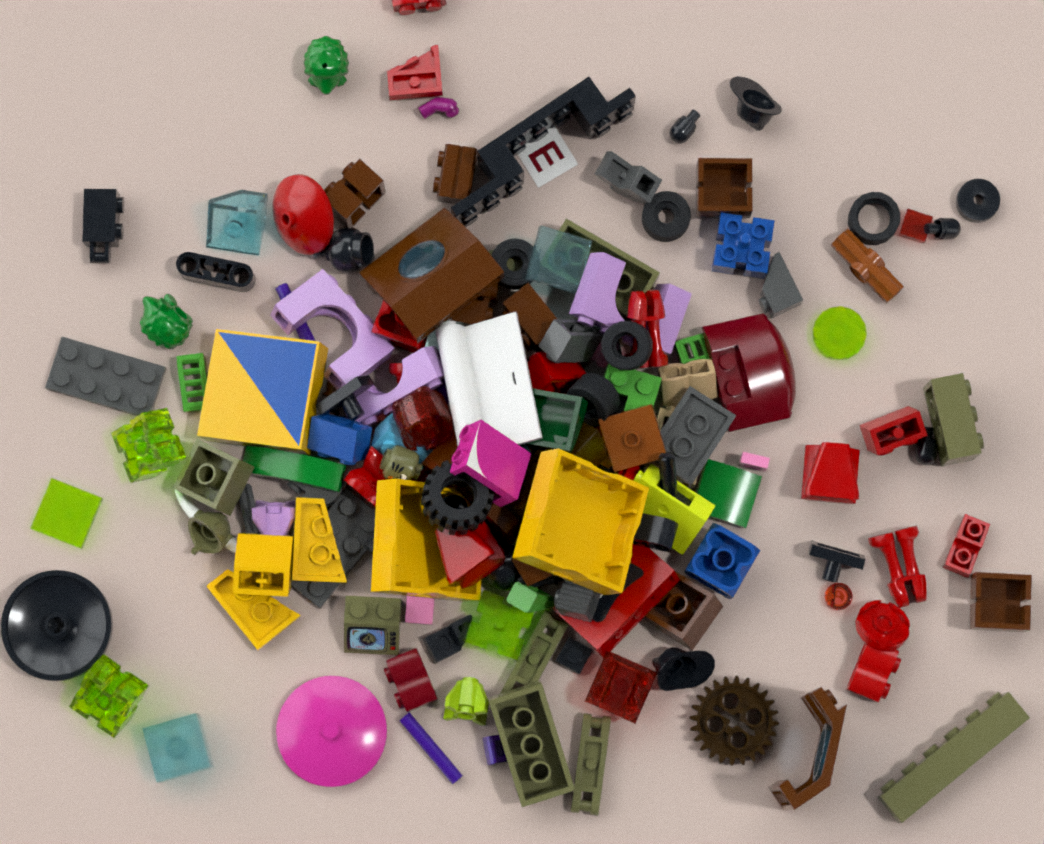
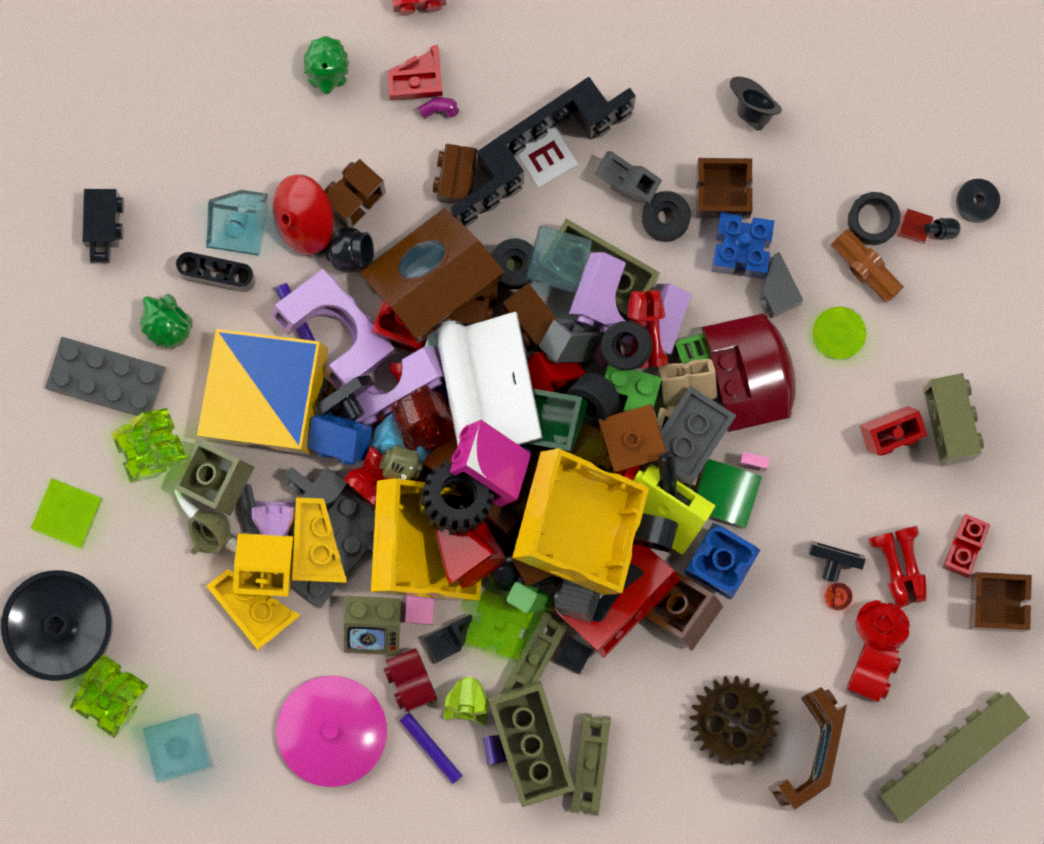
bright green slope [176,353,207,413] -> none
green slope [243,446,346,492] -> none
clear red piece [584,651,657,724] -> none
black piece [652,647,715,691] -> none
black cylinder [669,109,700,144] -> none
red piece [801,442,860,504] -> none
black cylinder [915,427,938,465] -> none

